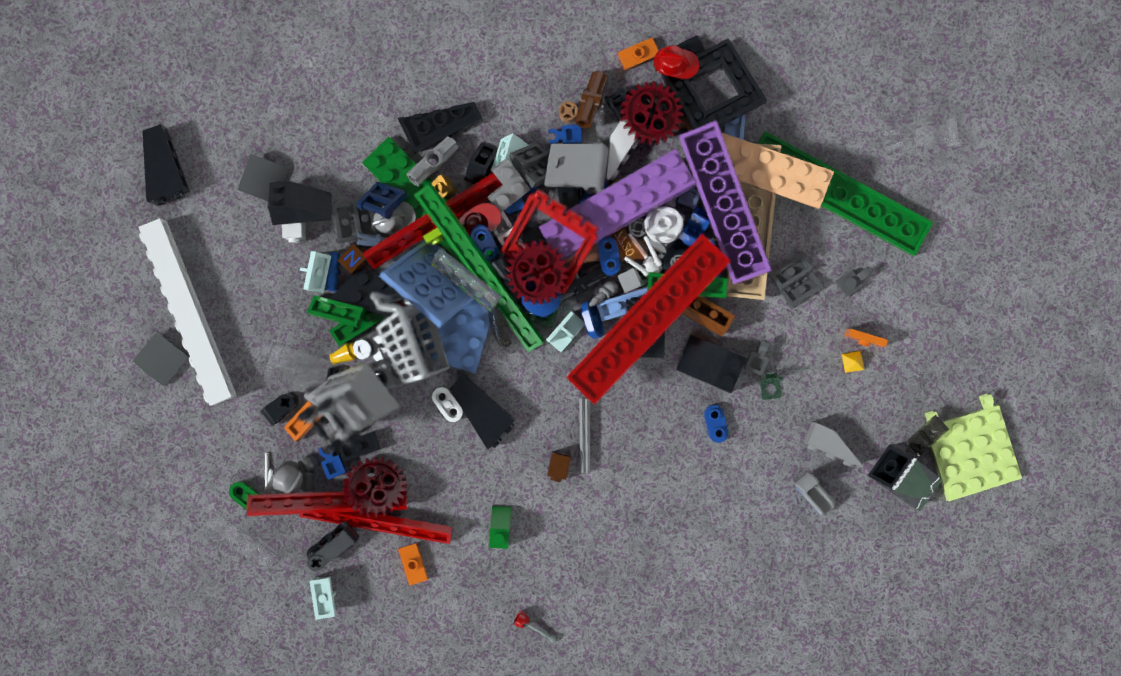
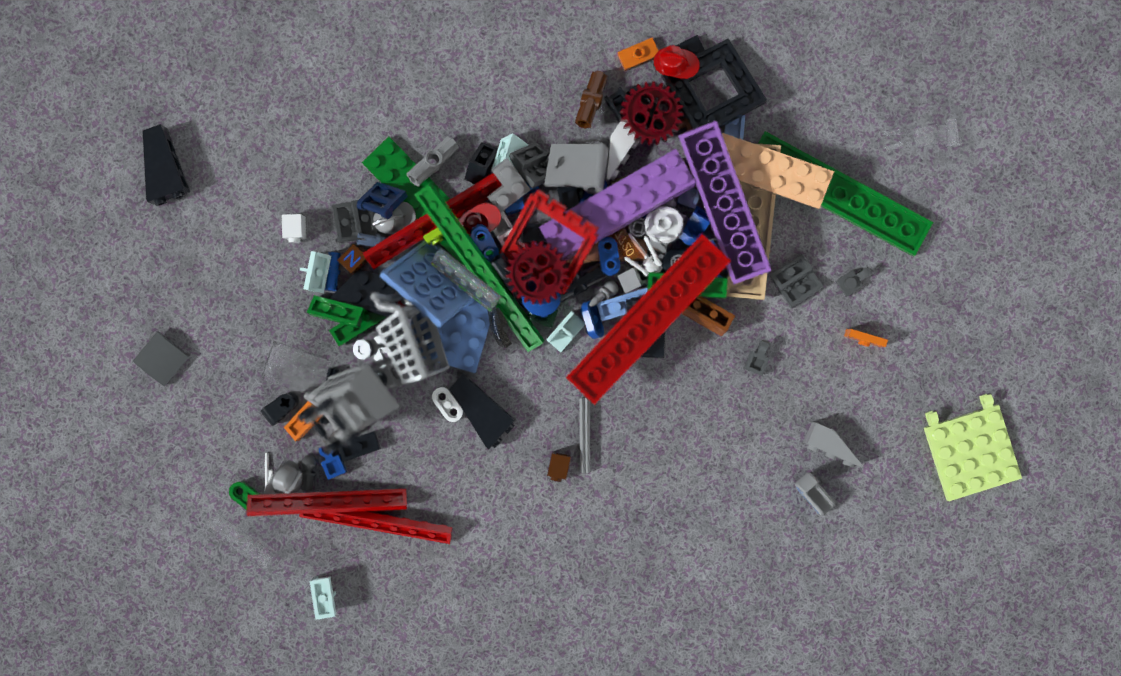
white brick [138,218,237,406] -> none
dark grey slope [237,154,290,201] -> none
black slope [268,181,332,225] -> none
black piece [306,521,359,571] -> none
yellow cone [329,342,357,365] -> none
dark red gear [343,457,407,518] -> none
black wing [397,102,483,153] -> none
orange plate [398,542,428,586] -> none
pearl gold bracket [432,174,458,199] -> none
green slope [489,506,511,549] -> none
hinge [513,611,557,643] -> none
blue plate [549,124,582,144] -> none
medium nougat wheel [559,101,578,123] -> none
black slope [676,335,747,394] -> none
blue plate [704,405,728,443] -> none
clear green bracket [760,373,784,400] -> none
yellow slope [842,351,864,373] -> none
black slope [868,445,942,511] -> none
clear smoke slope [905,415,950,456] -> none

